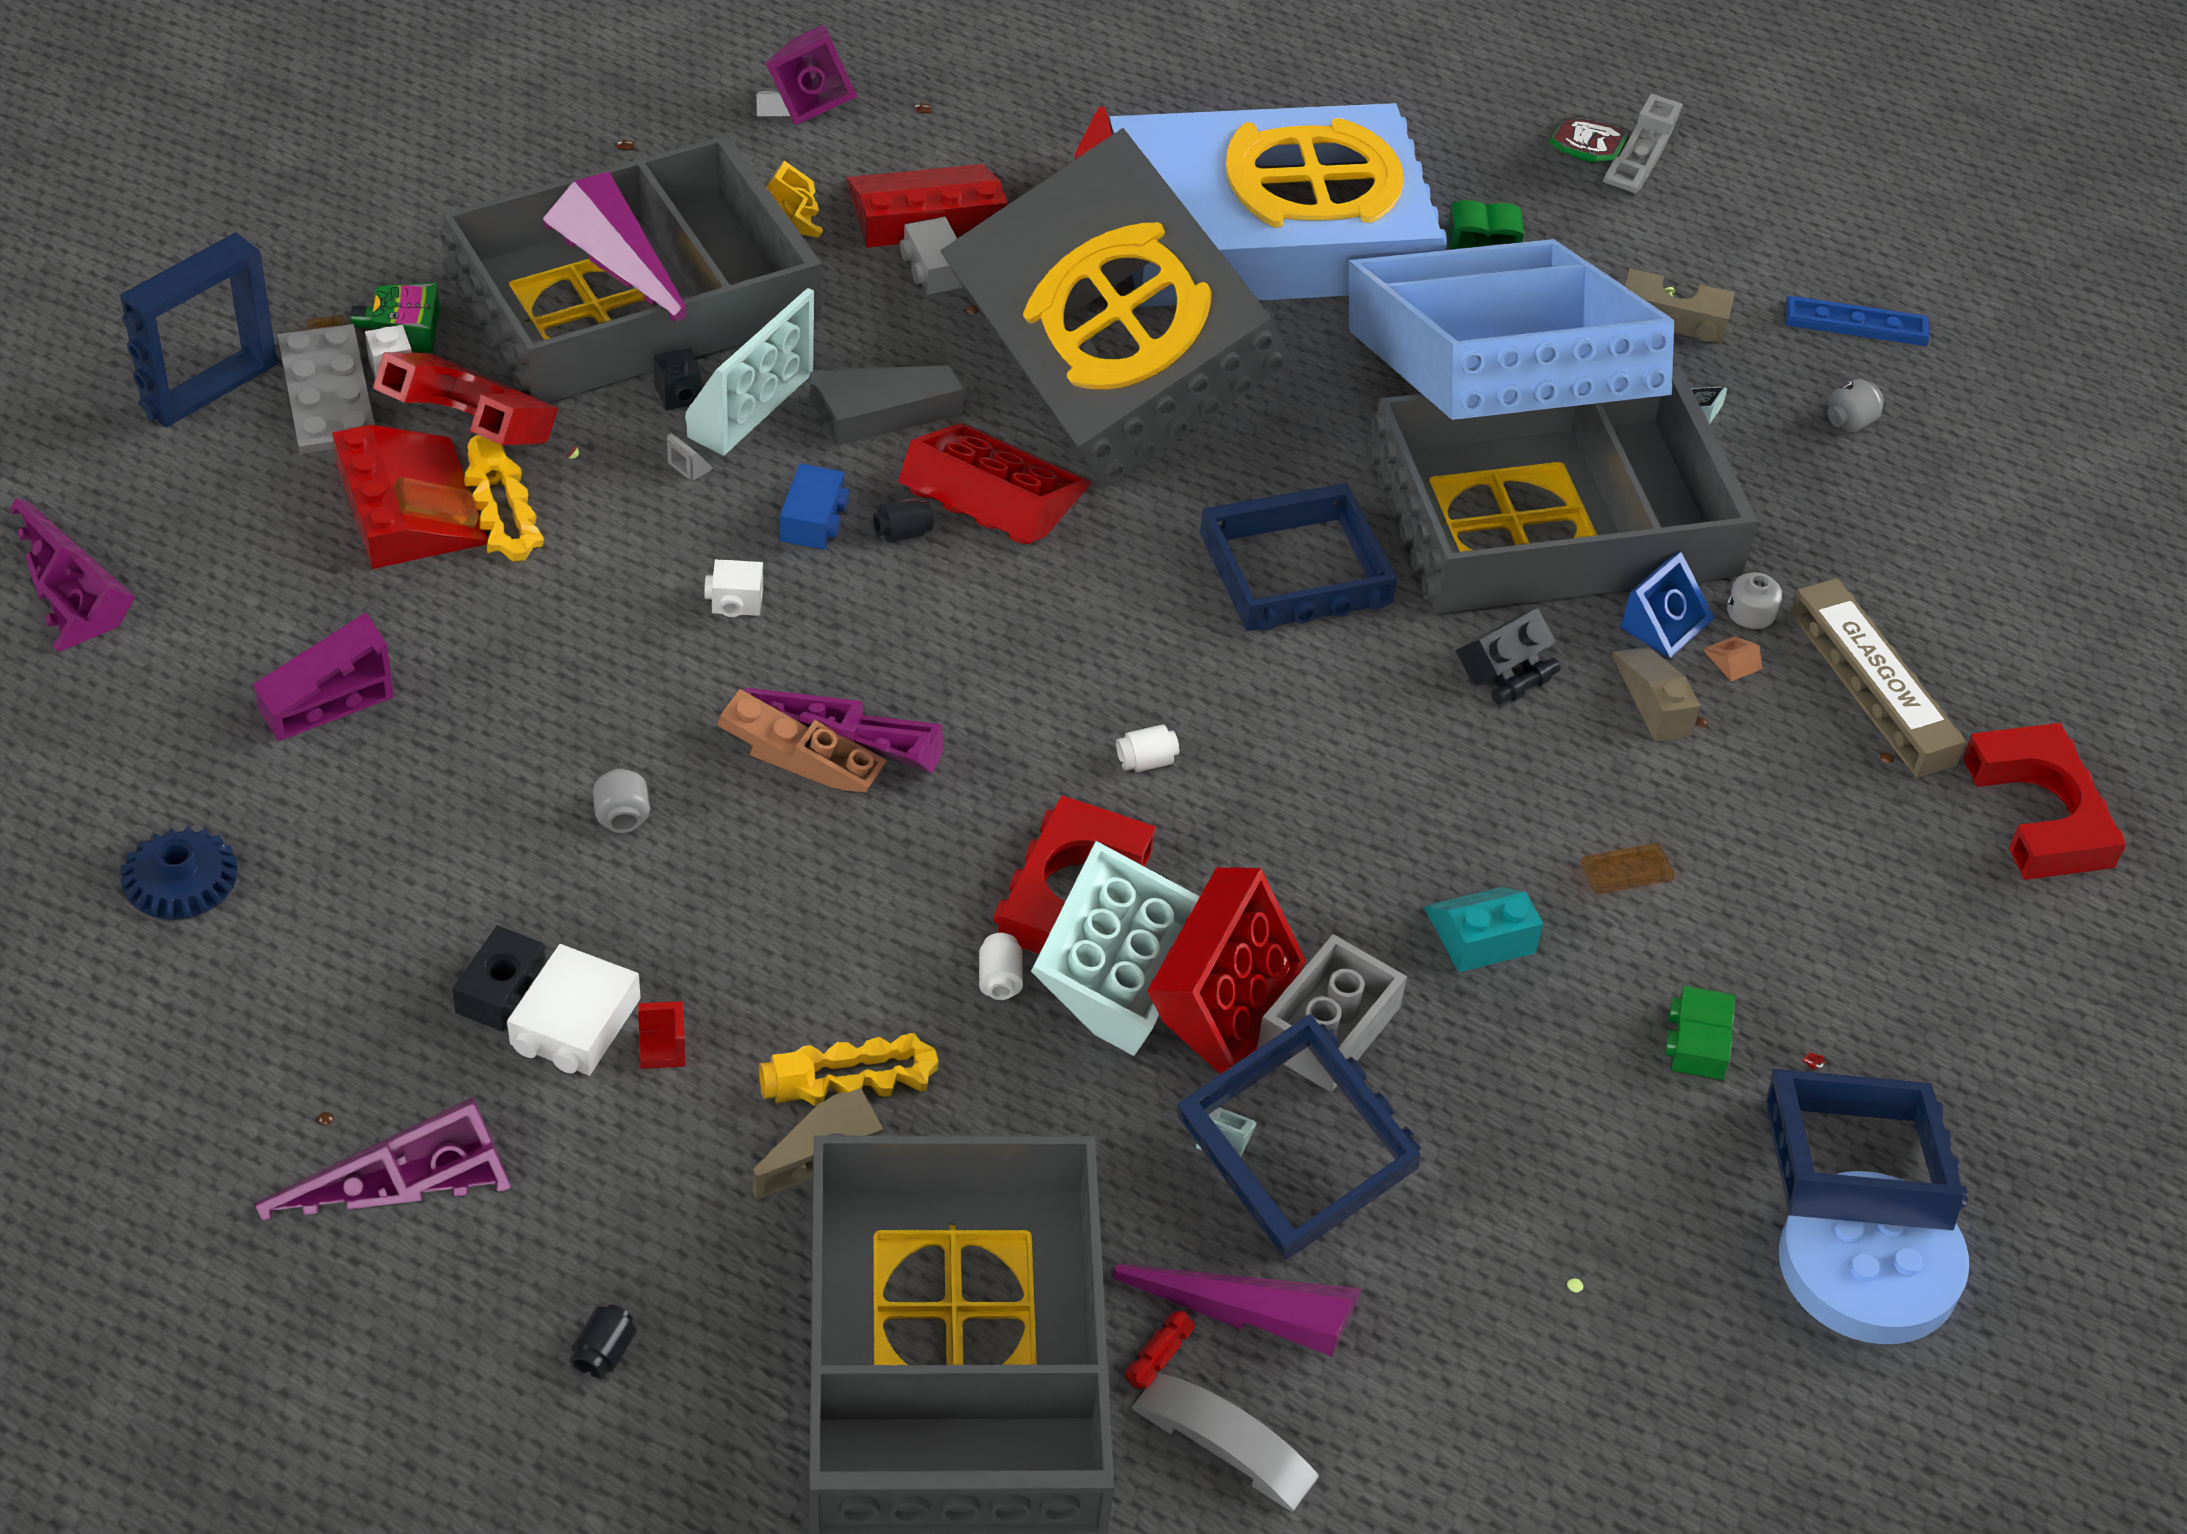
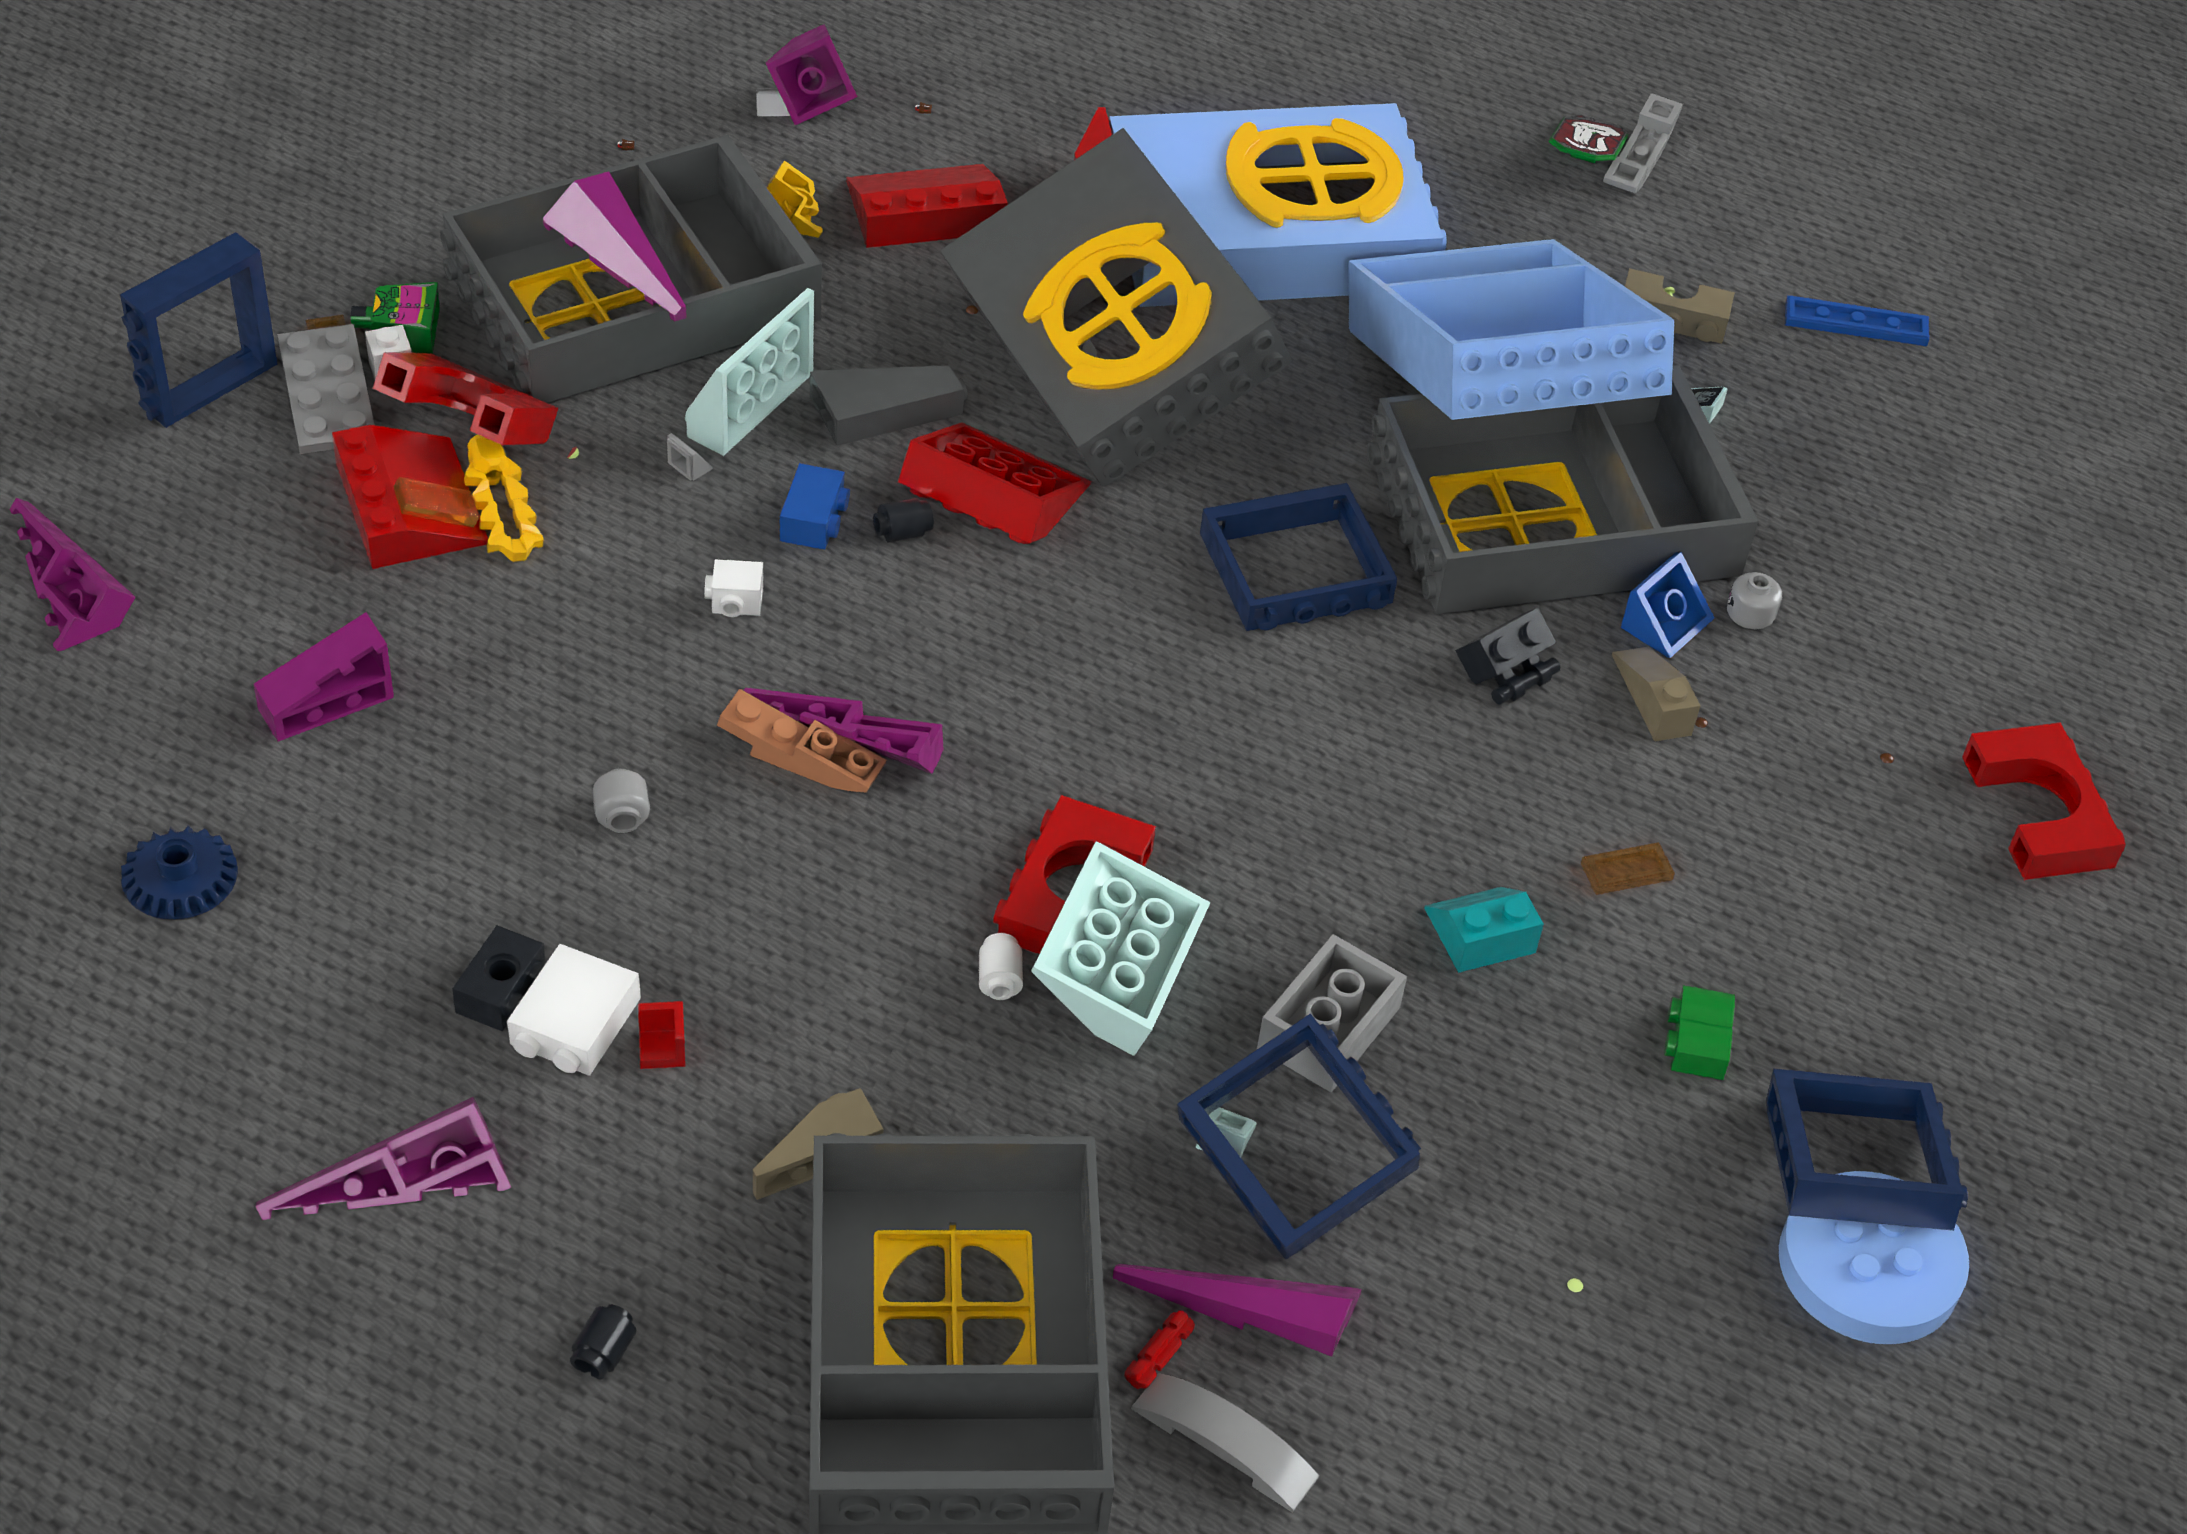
reddish brown piece [317,1112,334,1125] -> none
black brick [654,348,702,411] -> none
yellow sword [759,1033,939,1106] -> none
light grey brick [900,217,963,295] -> none
white brick [1116,724,1179,773] -> none
red slope [1147,867,1306,1074] -> none
green brick [1447,200,1524,250] -> none
nougat slope [1704,636,1762,681] -> none
dark tan brick [1790,578,1966,778] -> none
red piece [1802,1052,1826,1070] -> none
light grey head [1827,379,1884,433] -> none

